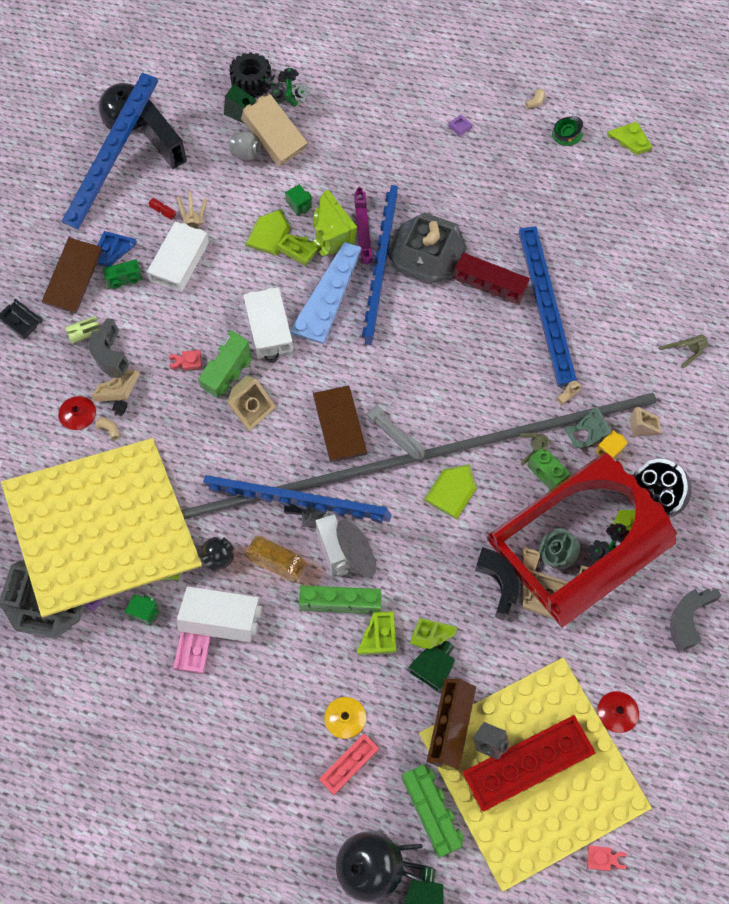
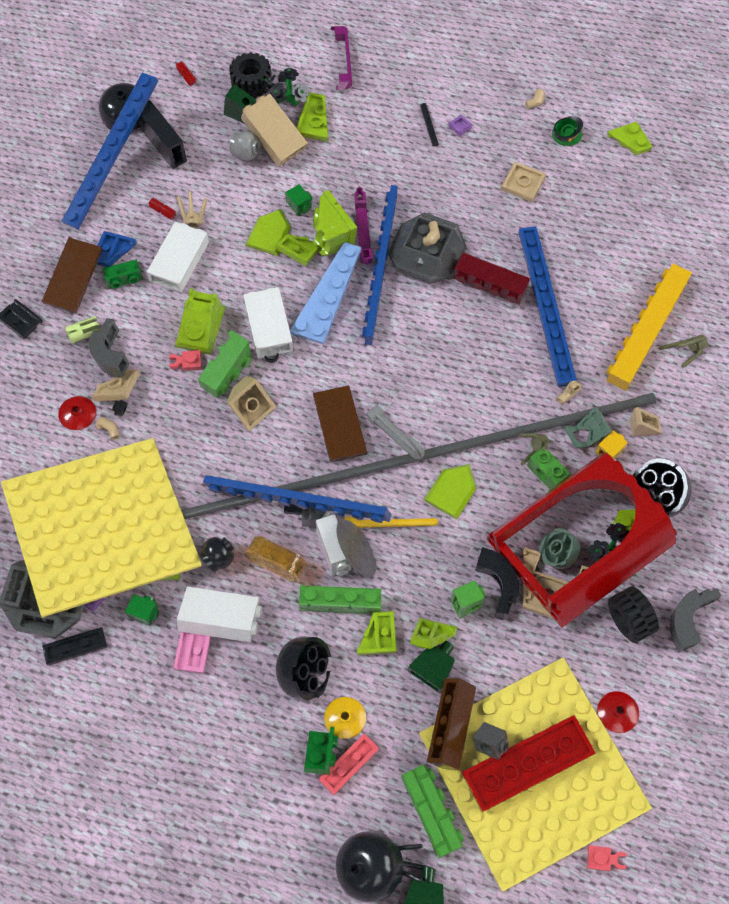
none -> black tile [42,627,108,666]
none -> lime piece [175,288,226,355]
none -> red piece [176,61,196,86]
none -> black cylinder [276,636,331,701]
none -> lime wing [297,92,328,142]
none -> green bracket [304,727,338,775]
none -> magenta piece [331,26,352,90]
none -> yellow piece [344,516,438,528]
none -> black bar [420,103,439,147]
none -> bright green brick [451,580,486,619]
none -> tan tile [501,162,546,202]
none -> yellow brick [606,263,692,391]
none -> black tyre [608,586,659,643]

